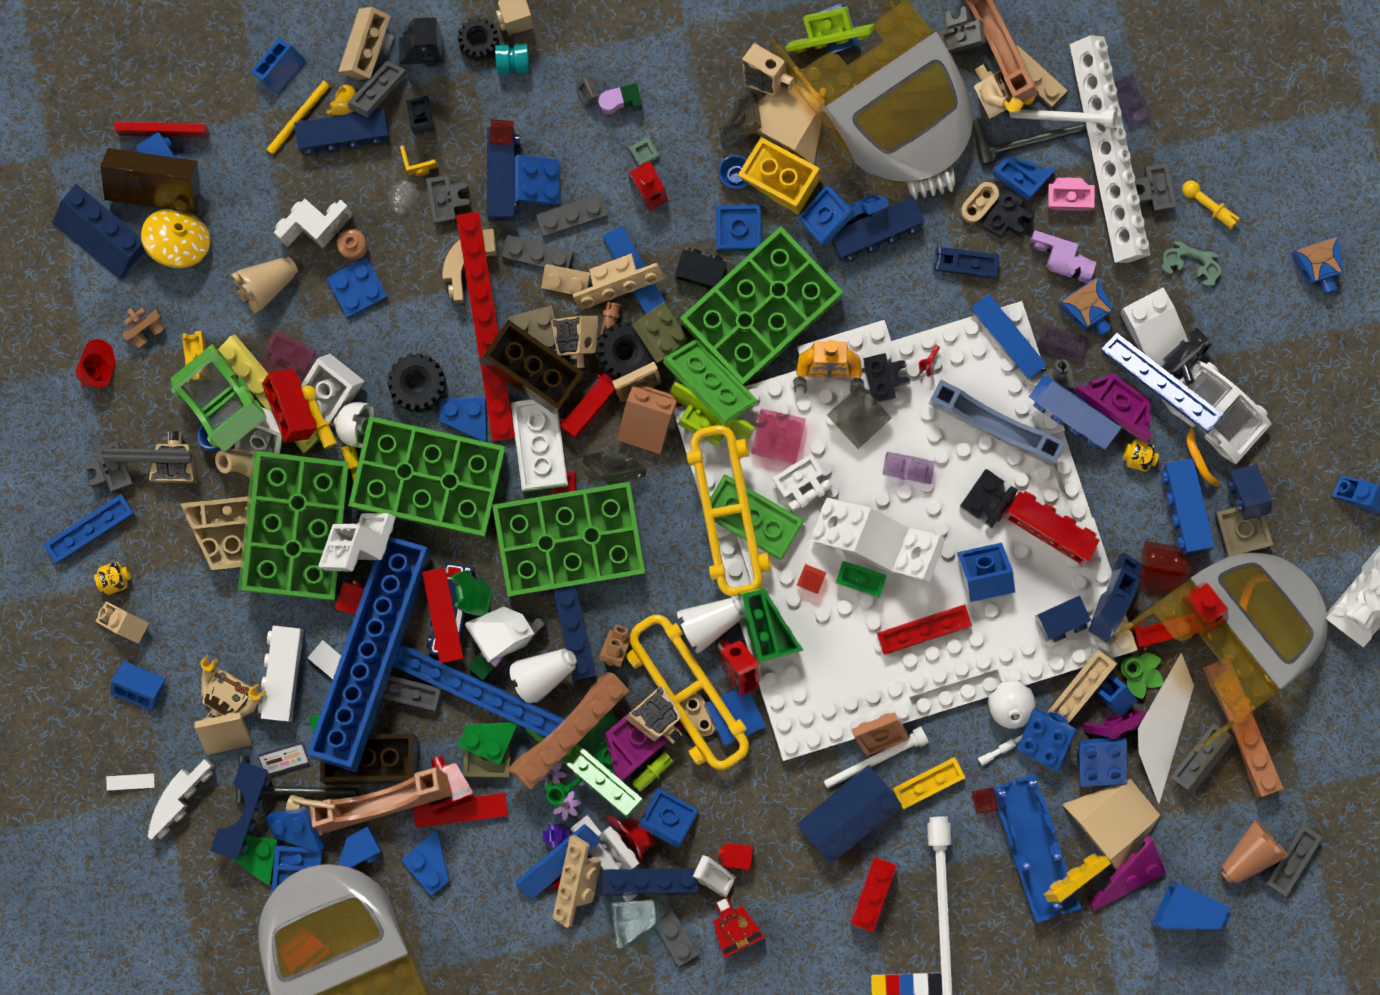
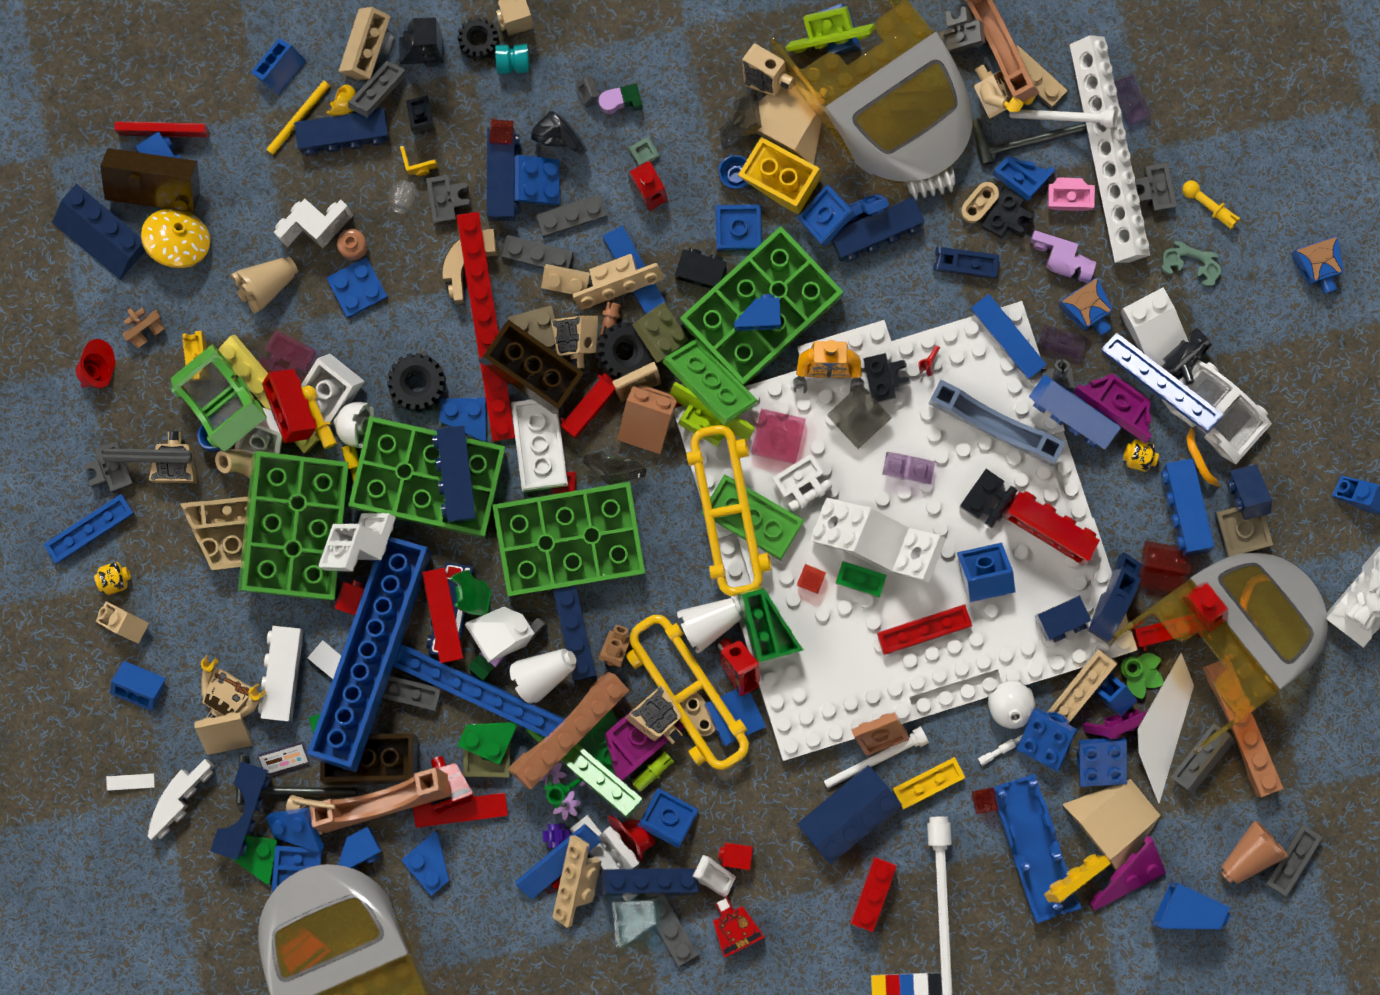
none -> dark blue brick [433,426,476,523]
none -> black hair [531,111,587,154]
none -> blue slope [734,294,781,331]

